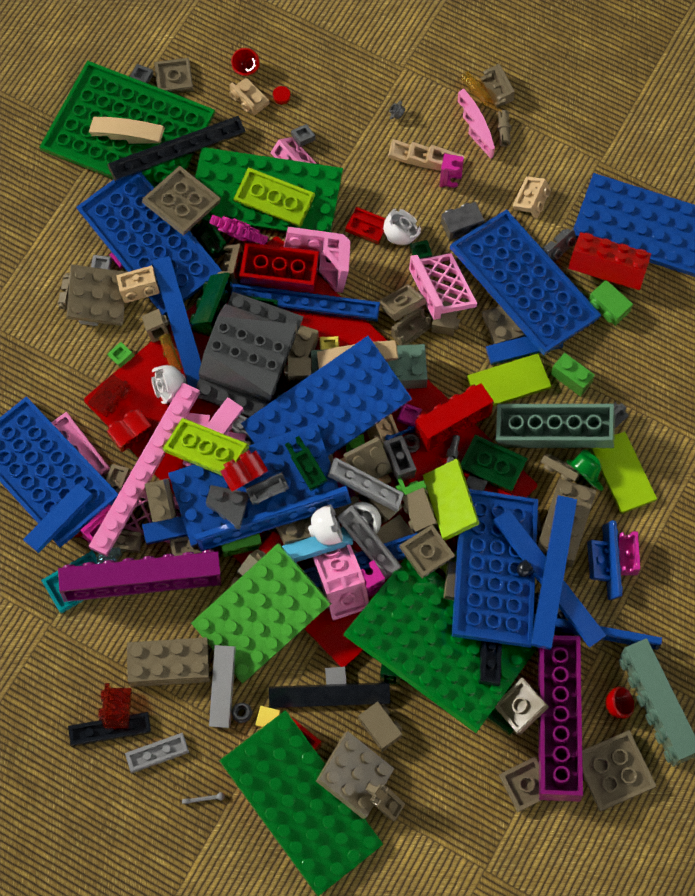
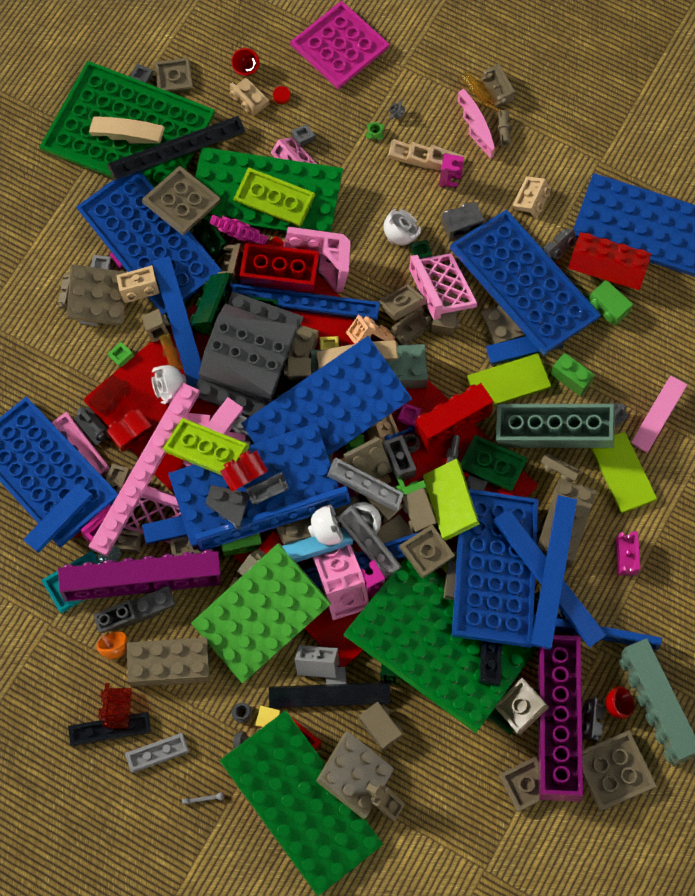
dark tan brick [145,478,177,522] -> none
light grey tile [209,645,236,728] -> none
dark green hinge [285,436,328,491] -> none
red plate [345,207,386,245] -> none
black hinge [517,559,534,577] -> none
green piece [567,450,603,491] -> none
blue bracket [587,520,623,600] -> none
none -> dark grey hinge [74,407,109,446]
none -> dark grey slope [94,586,176,634]
none -> orange piece [96,631,128,660]
none -> dark grey plate [233,731,249,748]
none -> dark pink plate [290,0,389,89]
none -> light grey hinge [295,645,339,678]
none -> light nougat bracket [346,314,398,345]
none -> bright green plate [366,122,384,140]
none -> dark grey hinge [582,697,605,742]
none -> bright pink slope [631,375,687,453]

